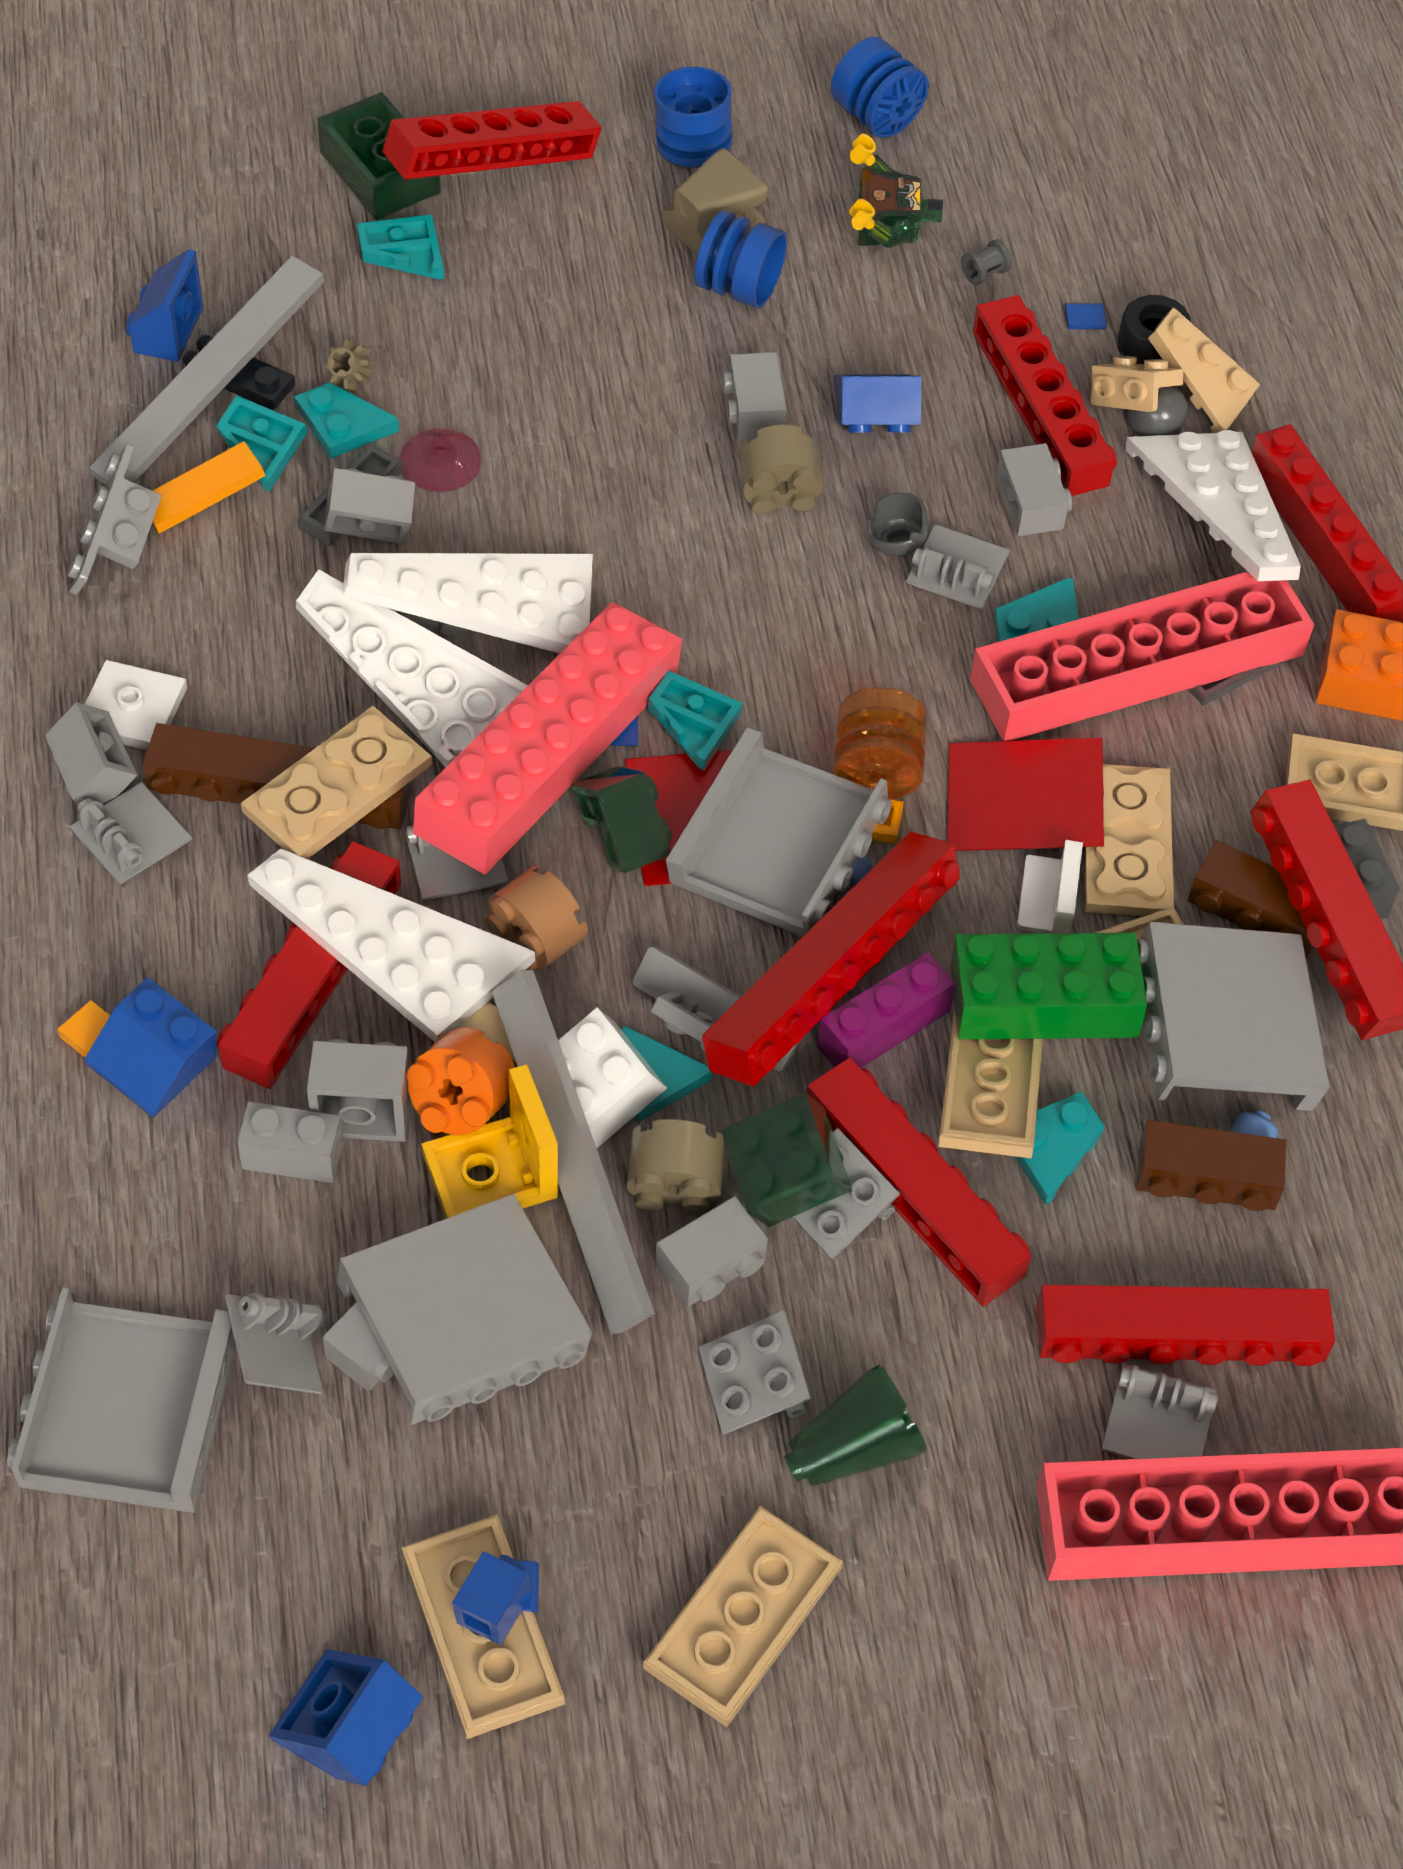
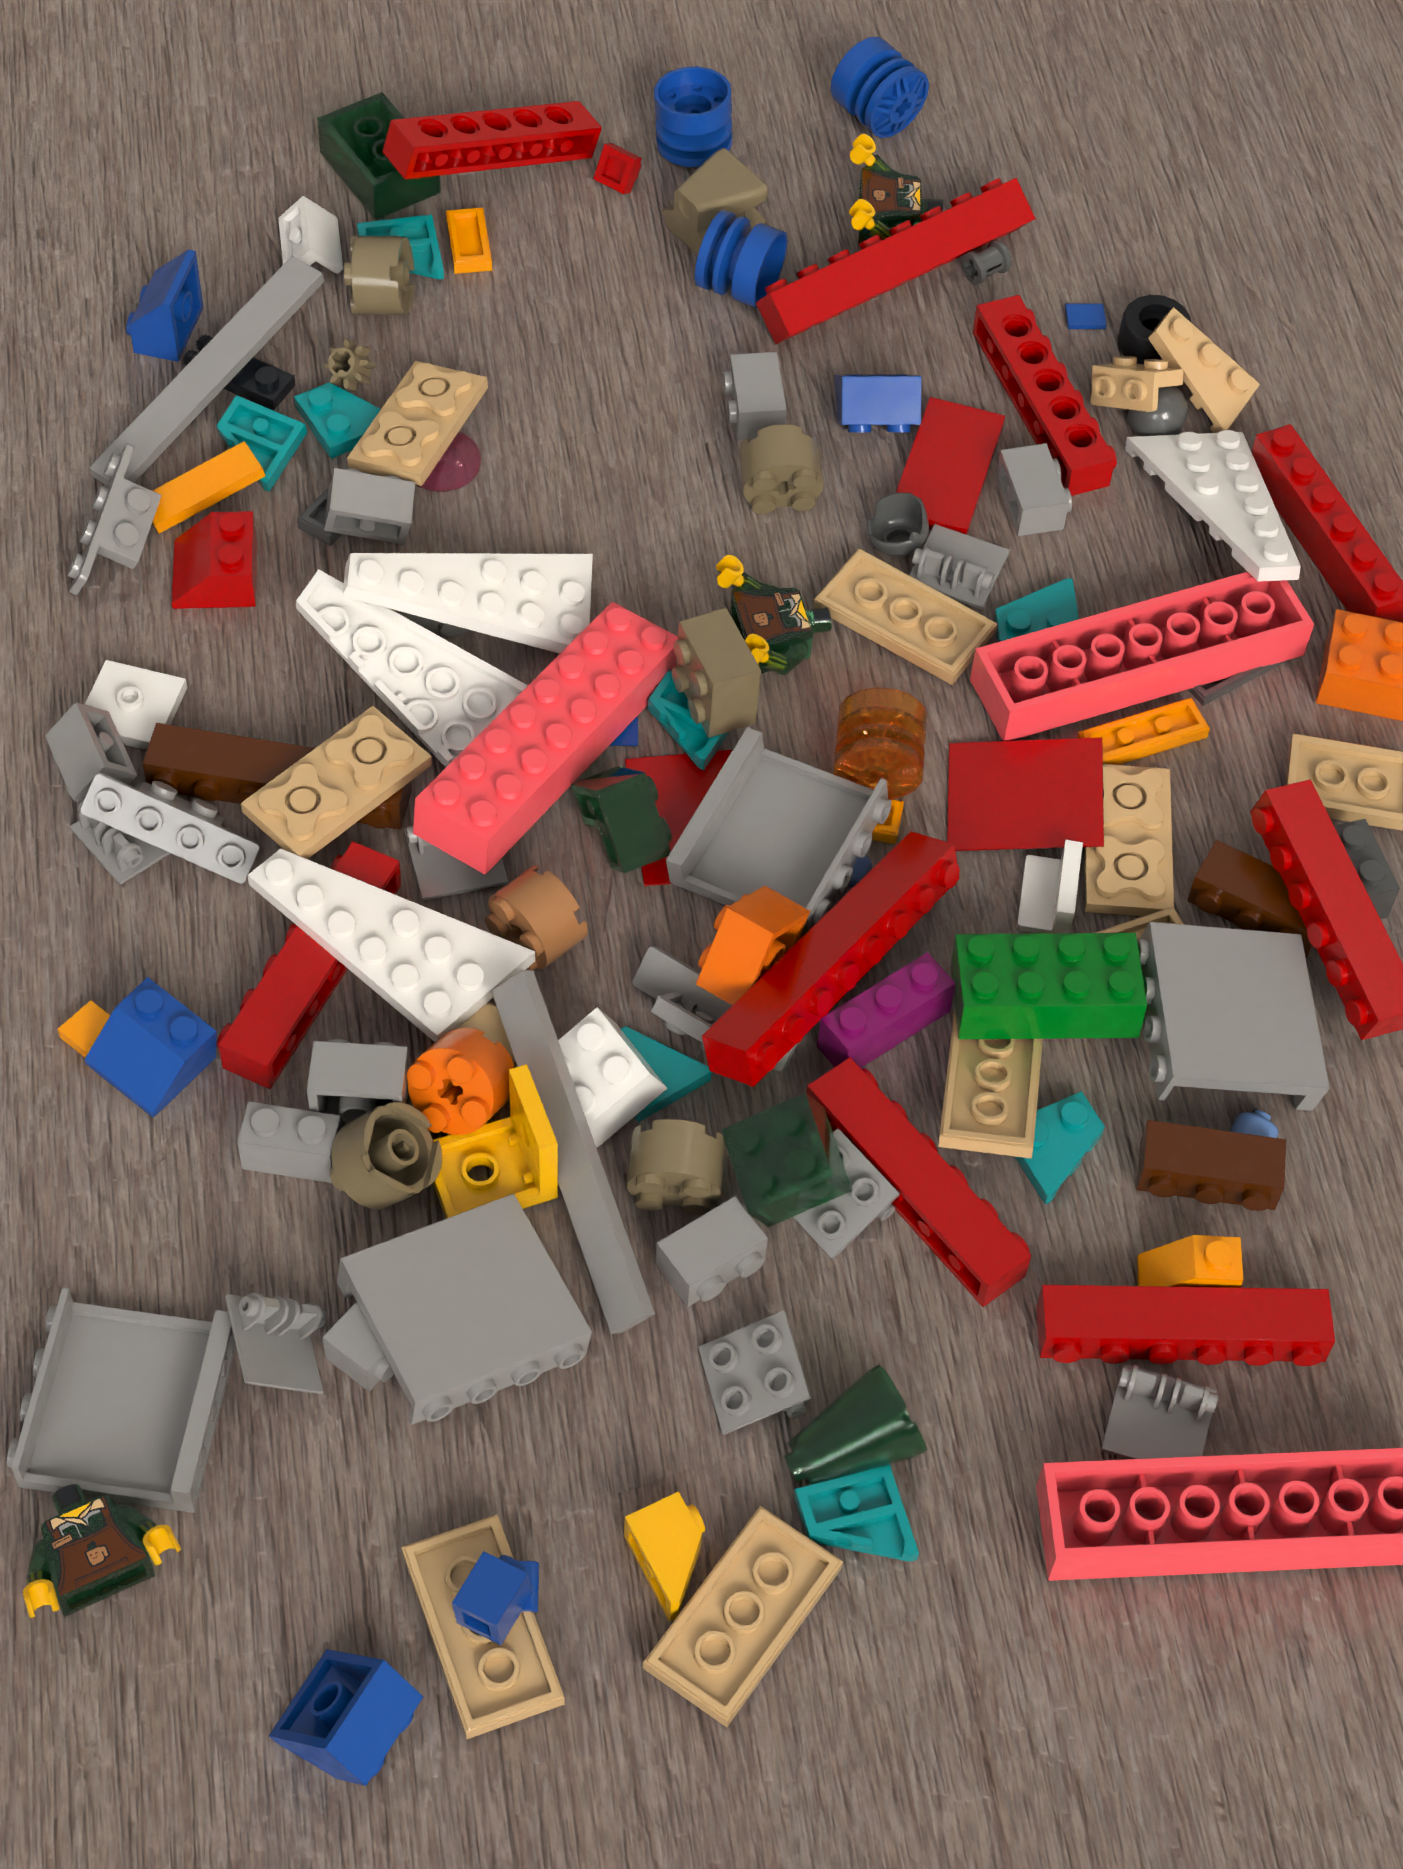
none -> torso [22,1484,181,1618]
none -> bracket [80,772,260,884]
none -> red slope [172,511,257,609]
none -> white panel [278,196,343,274]
none -> dark tan brick [330,1102,442,1210]
none -> dark tan brick [344,236,414,315]
none -> tan piece [347,361,488,486]
none -> light orange tile [446,208,492,274]
none -> red tile [593,143,642,194]
none -> yellow slope [624,1491,705,1622]
none -> dark tan brick [672,608,761,738]
none -> orange brick [696,886,810,1005]
none -> torso [716,555,832,675]
none -> red brick [756,178,1036,345]
none -> teal wing [794,1464,919,1562]
none -> tan piece [813,548,997,685]
none -> red tile [896,397,1006,535]
none -> light orange tile [1077,698,1210,765]
none -> light orange slope [1136,1235,1243,1288]

